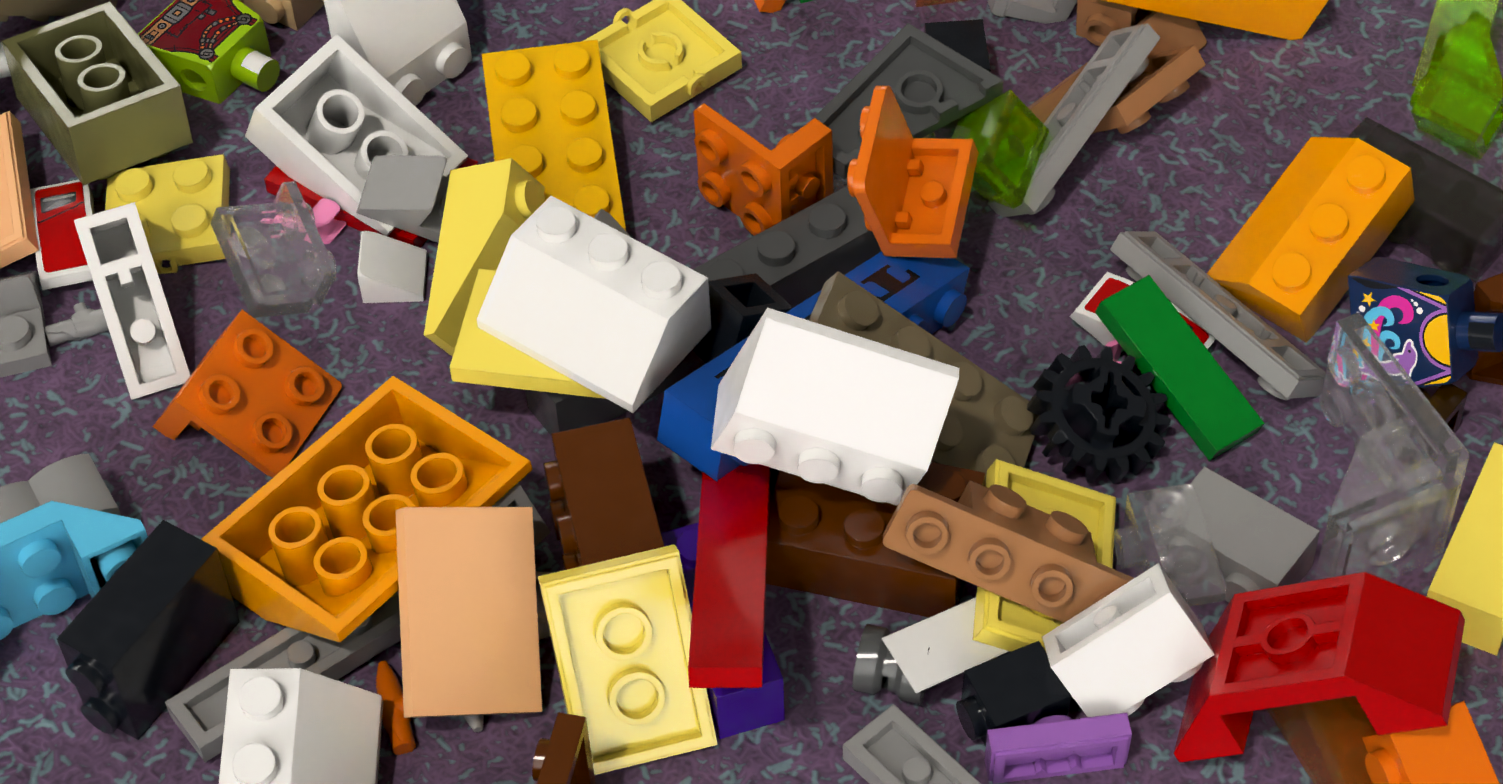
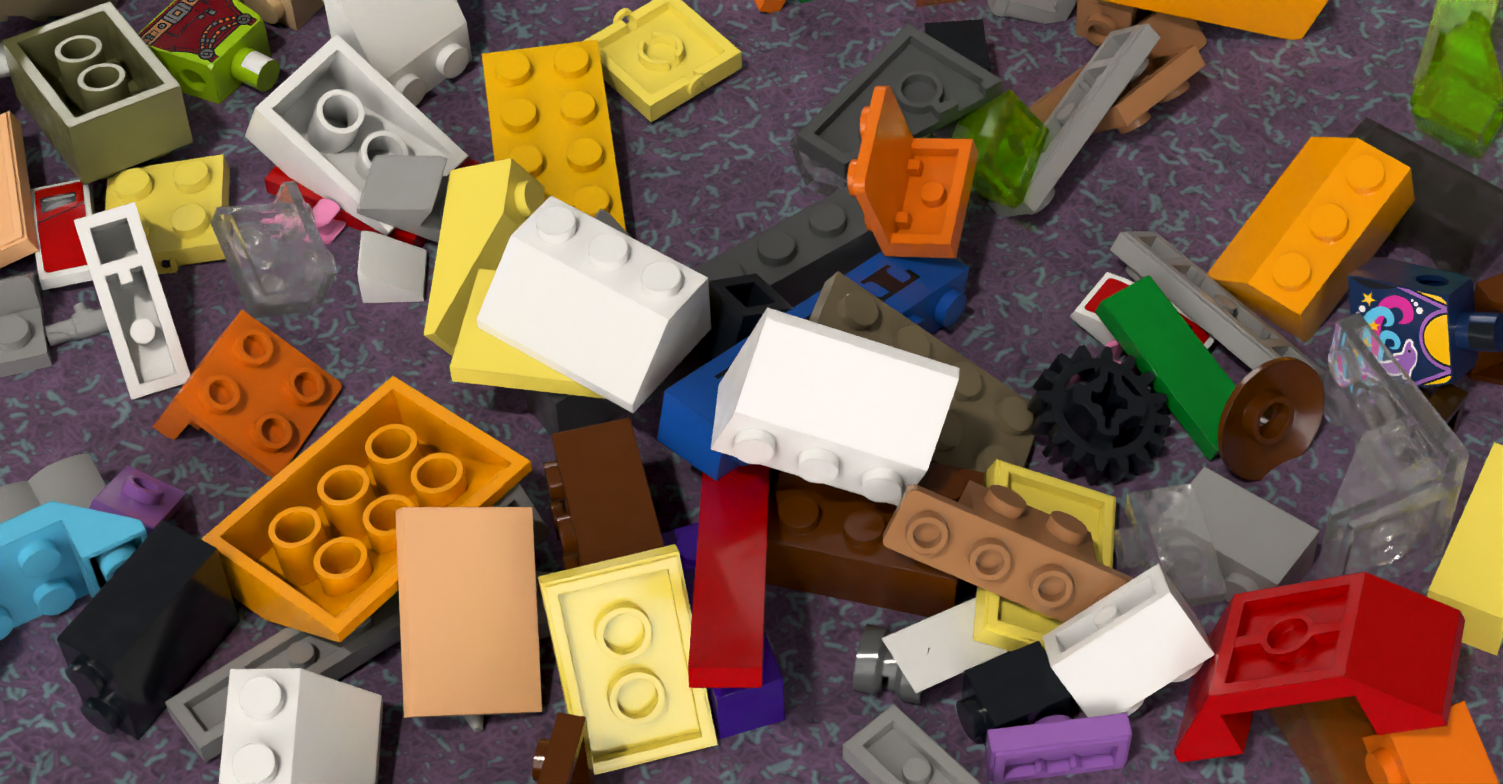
orange helmet [376,661,416,755] -> none
orange bracket [693,103,834,236] -> none
none -> medium lavender plate [89,465,186,536]
none -> reddish brown dish [1217,357,1325,481]

